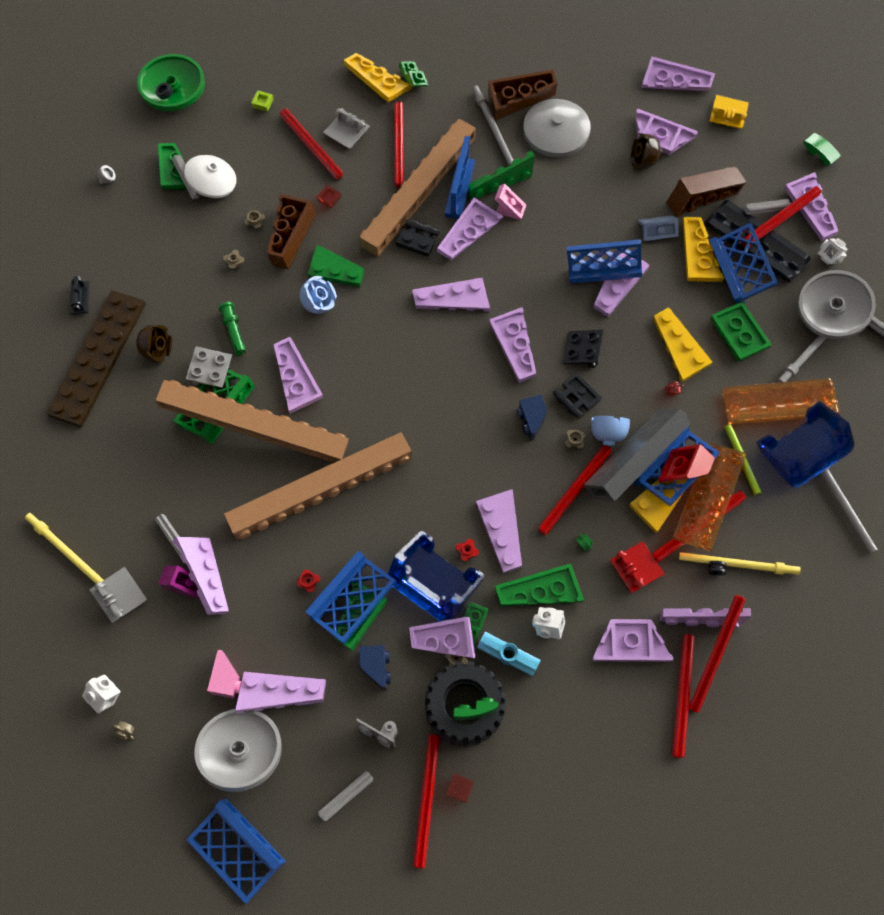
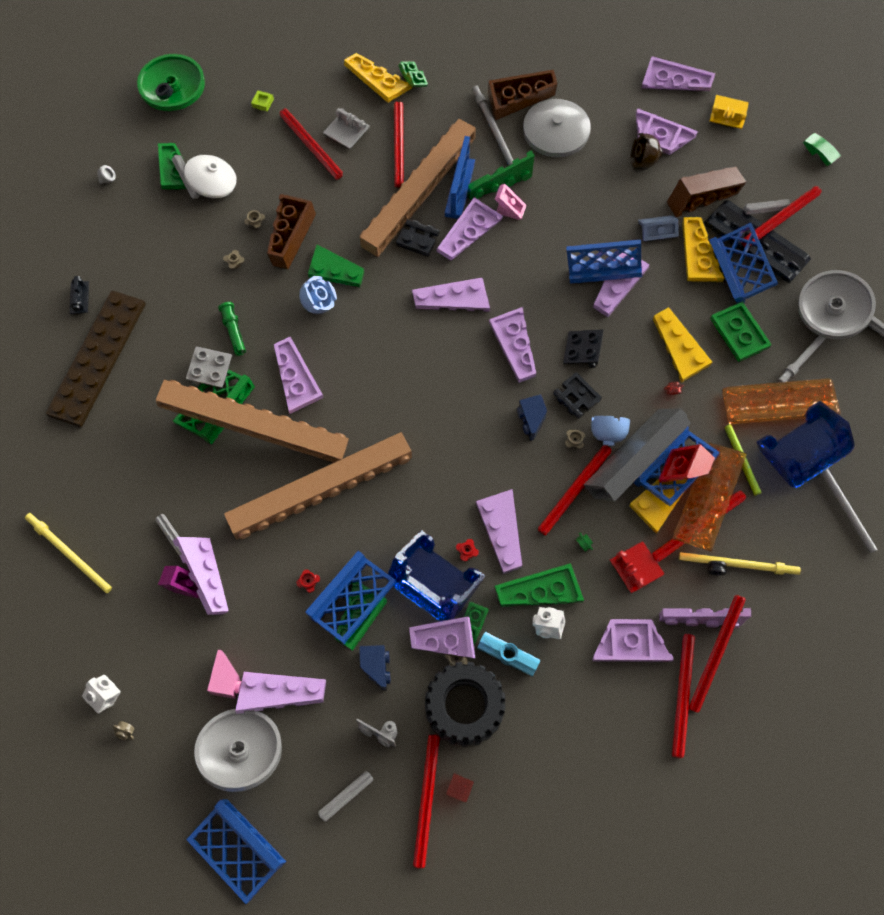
light grey hinge [90,567,147,623] -> none
dark brown cylinder [136,325,172,362] -> none
clear red plate [317,185,341,209] -> none
green slope [453,698,498,720] -> none
lavender wing [784,172,838,241] -> none
white brick [818,238,848,265] -> none

